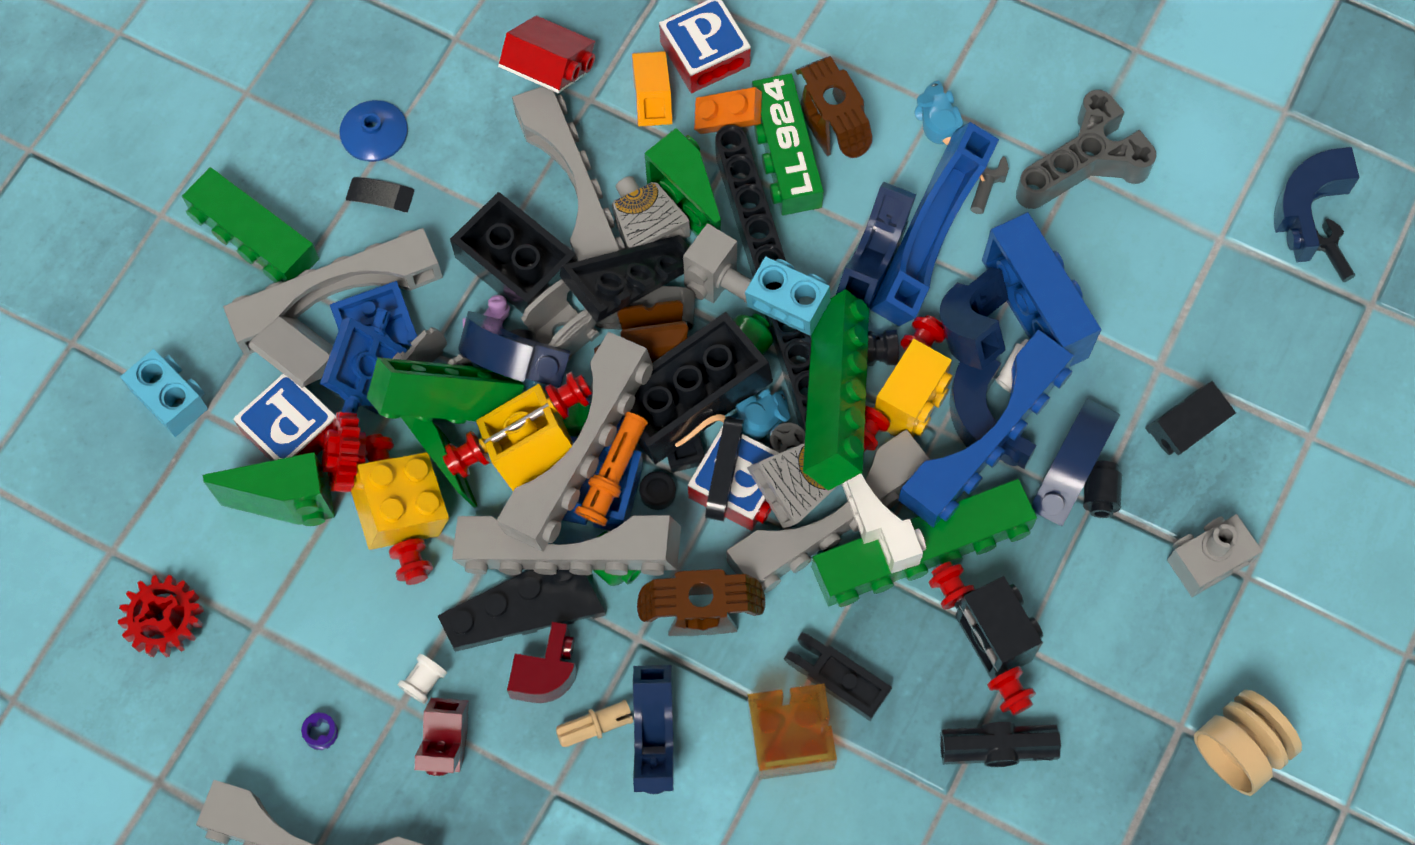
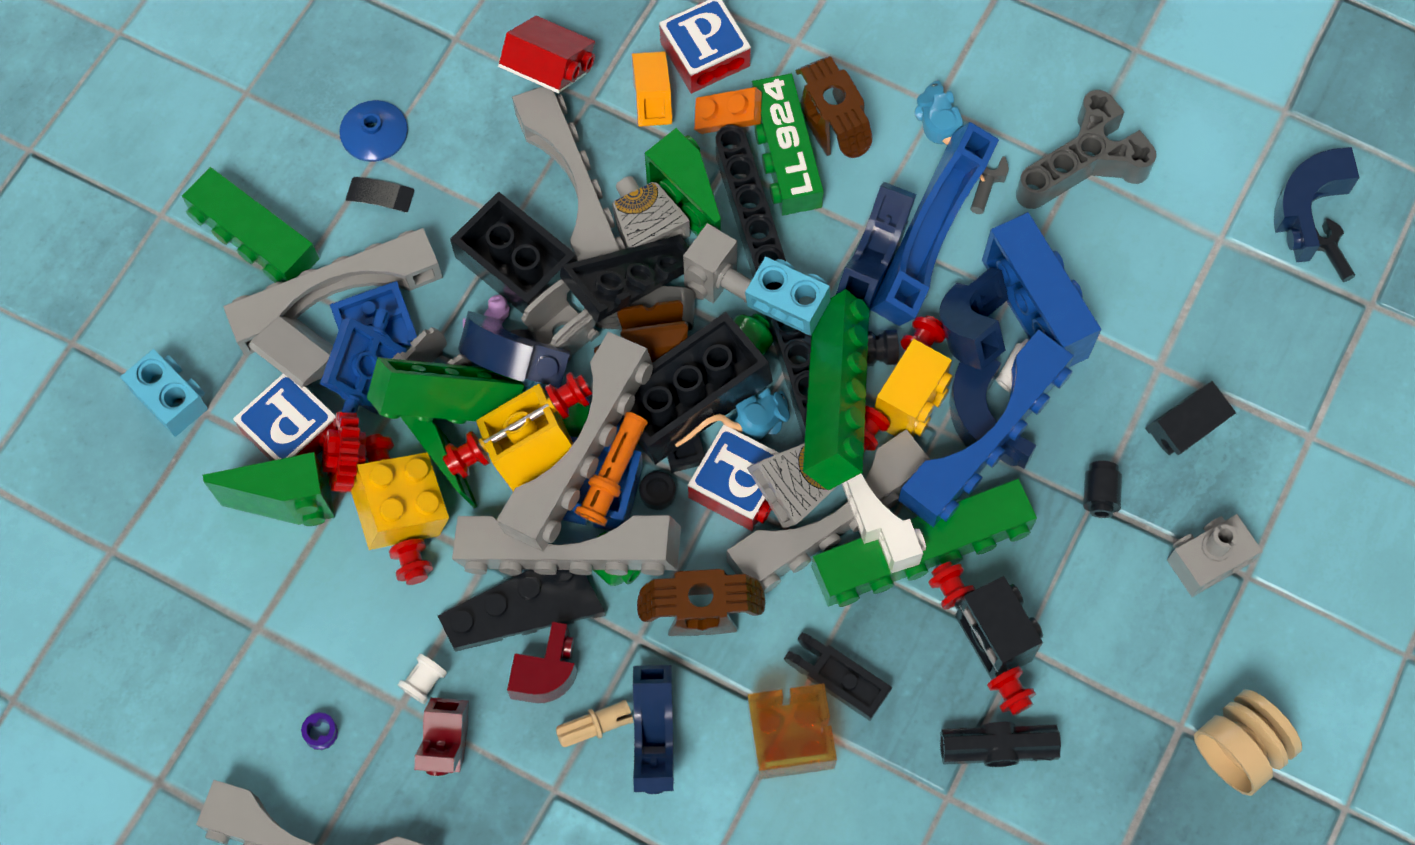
red gear [118,575,204,658] -> none
black beam [705,416,744,522] -> none
dark grey wheel [769,422,805,453] -> none
dark blue arch [1031,398,1120,526] -> none

